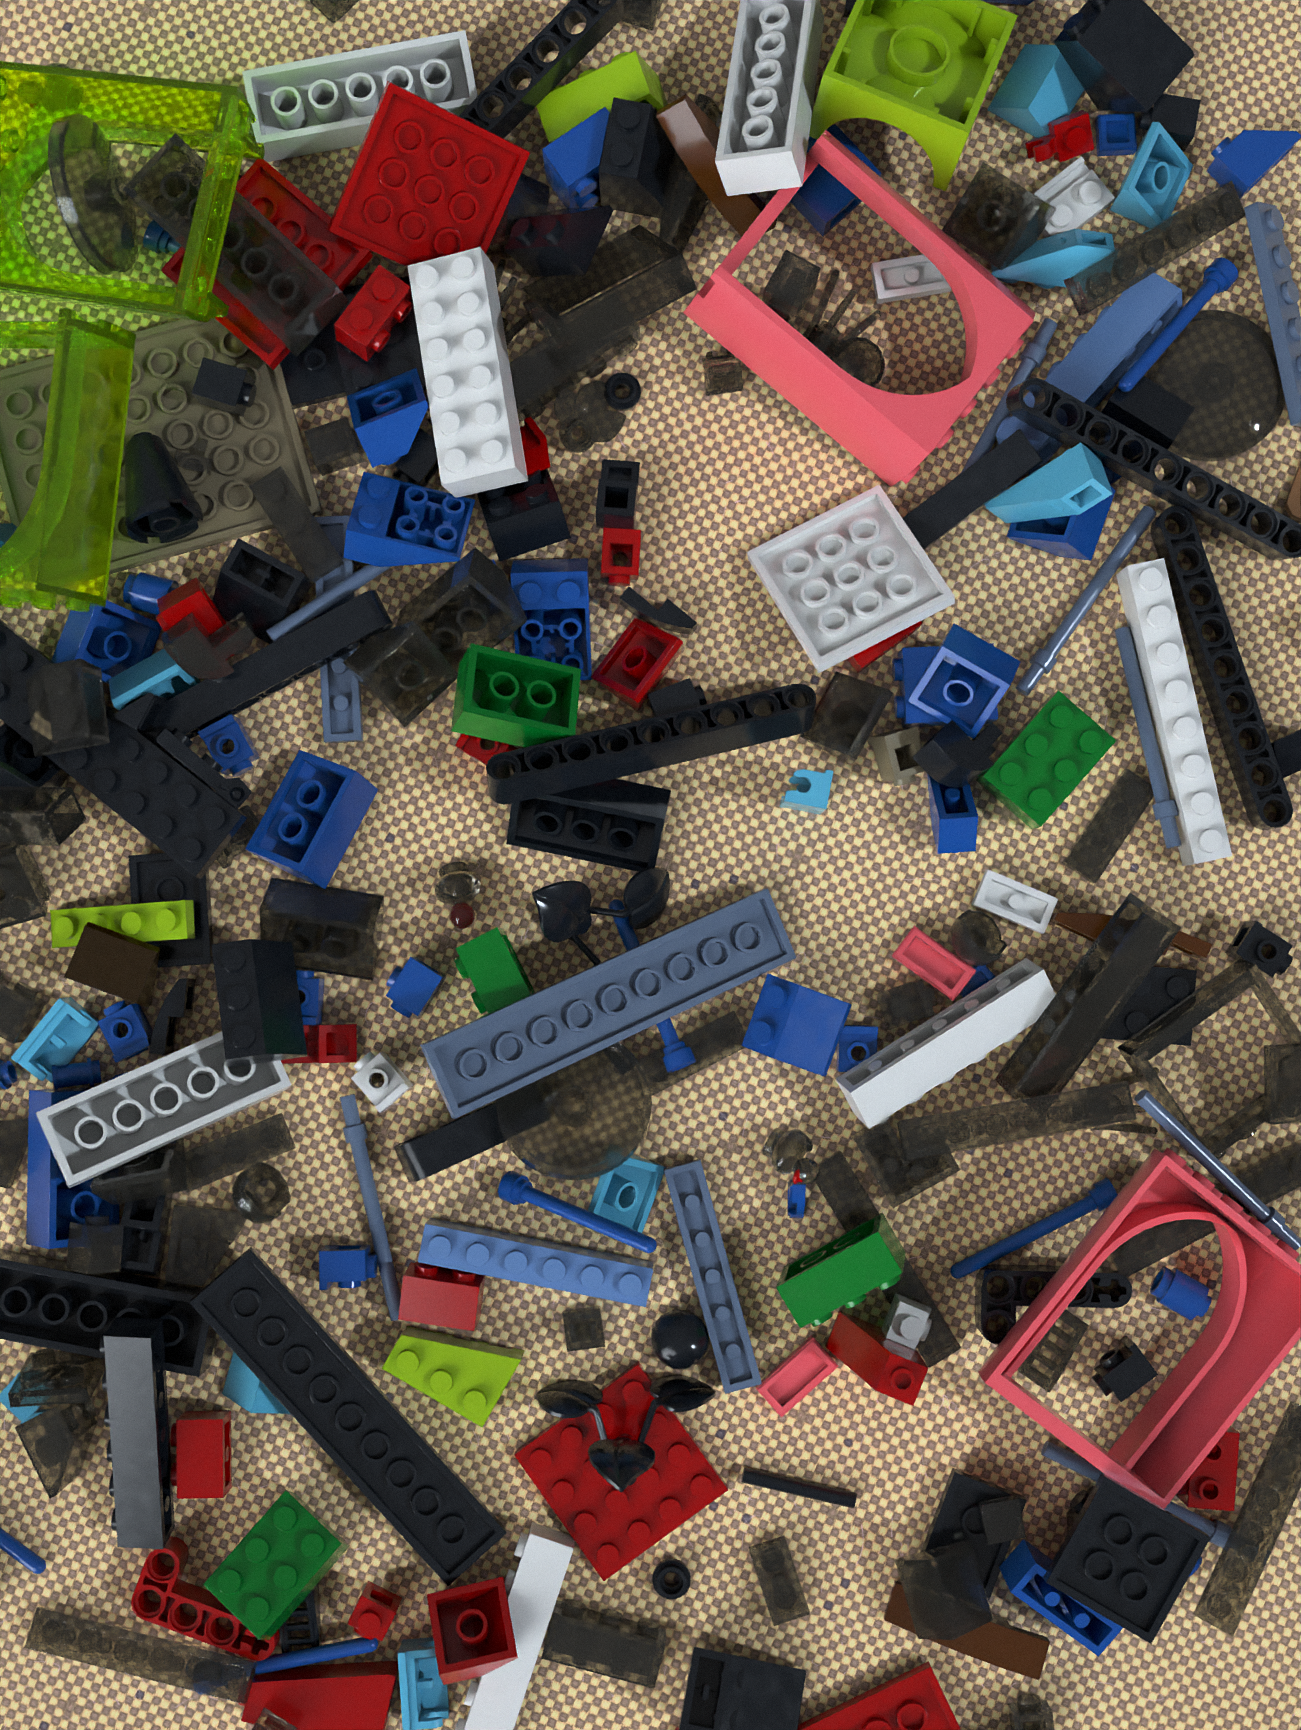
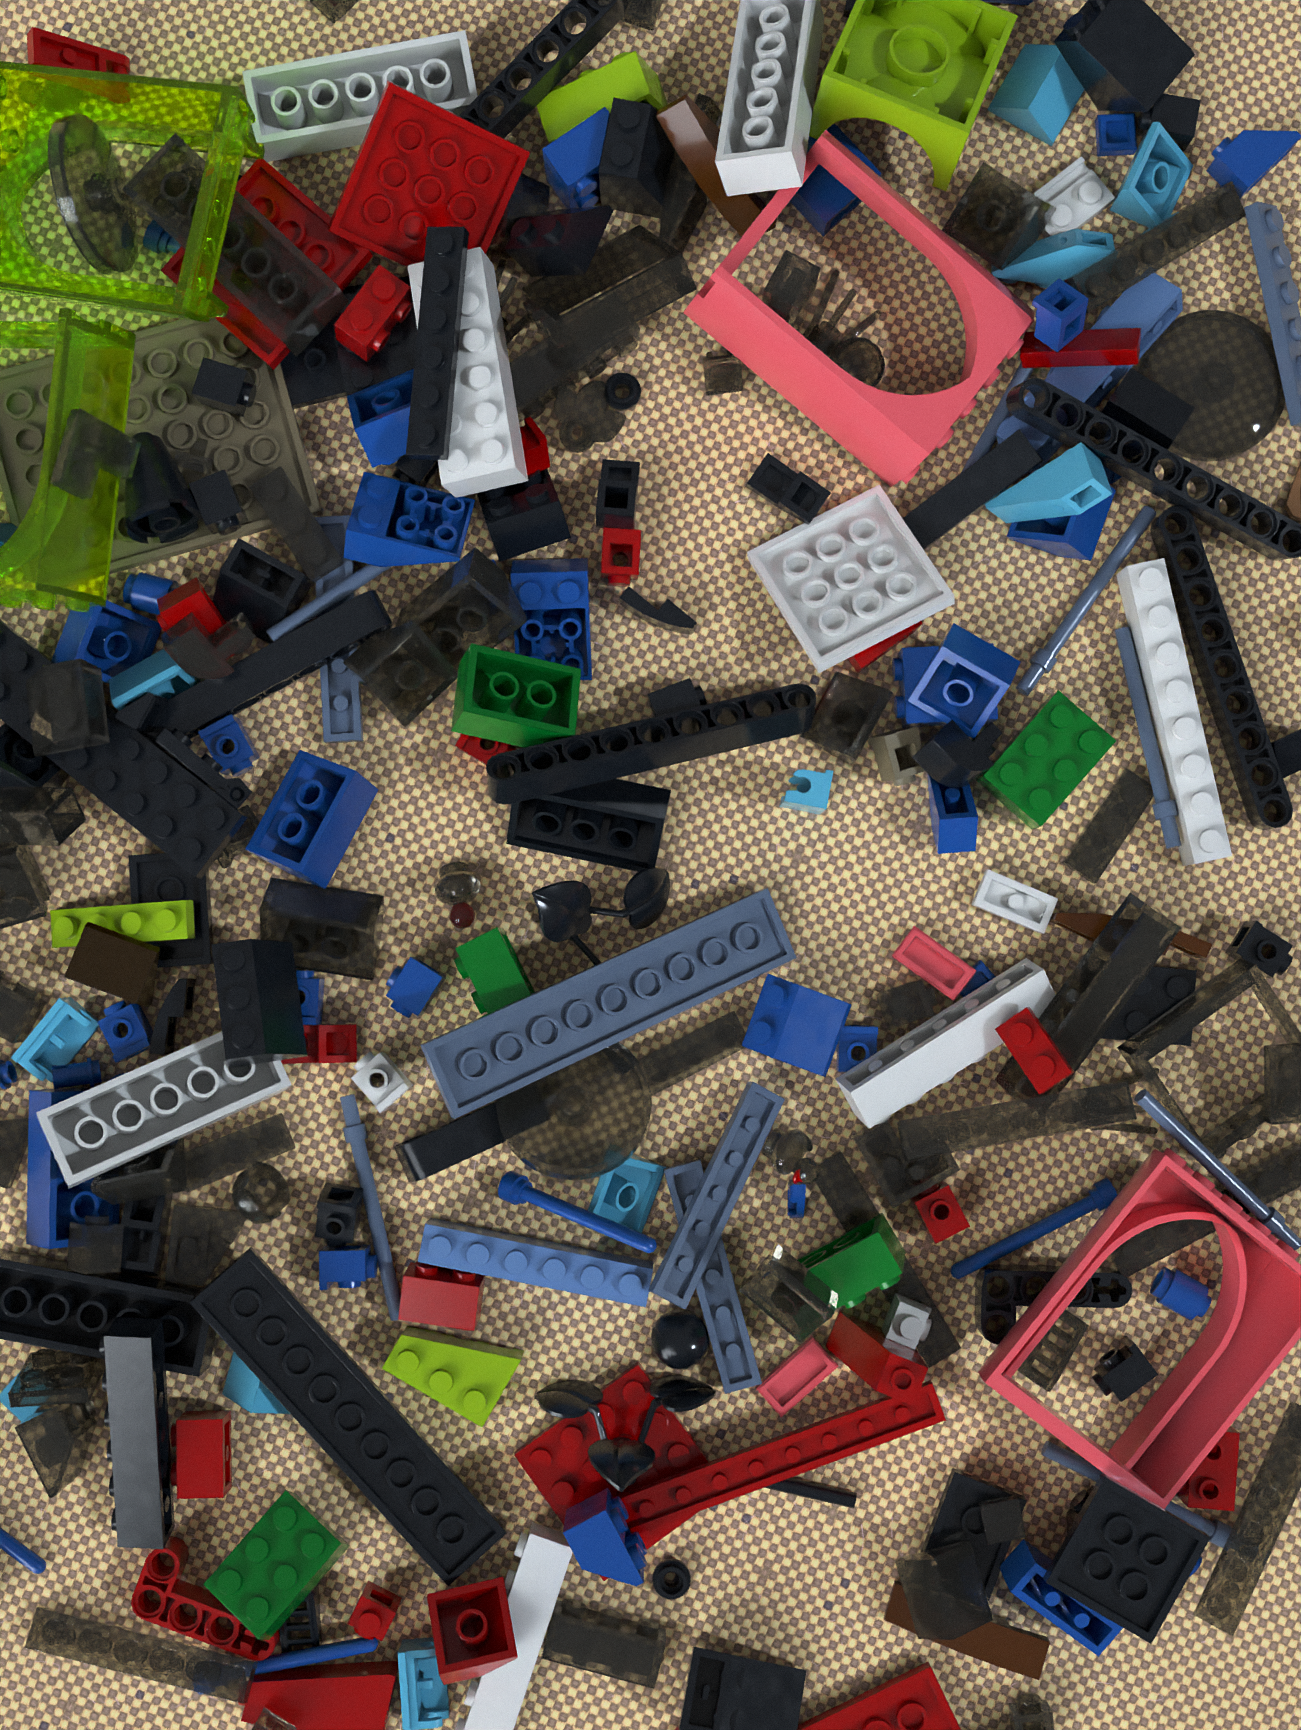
clear smoke brick [304,417,364,476] -> none
clear smoke tile [562,1306,606,1352] -> none
red slope [591,618,684,712] -> none
blue piece [609,899,696,1073] -> none
clear smoke plate [749,1535,810,1626] -> none
white plate [871,254,951,304] -> none
clear smoke hair [950,909,1007,966] -> none
red plate [1025,110,1095,163] -> none
blue piece [1118,258,1238,392] -> none
none -> red plate [27,27,132,100]
none -> clear smoke plate [50,408,141,499]
none -> black brick [189,469,249,535]
none -> black brick [315,1182,364,1247]
none -> black plate [406,227,469,460]
none -> blue slope [563,1488,647,1587]
none -> red plate [613,1380,946,1533]
none -> sand blue plate [648,1082,785,1309]
none -> clear smoke slope [739,1244,839,1342]
none -> black slope [746,453,831,525]
none -> red brick [910,1179,970,1244]
none -> red plate [995,1007,1074,1094]
none -> red slope [1020,328,1141,368]
none -> blue brick [1032,278,1089,352]

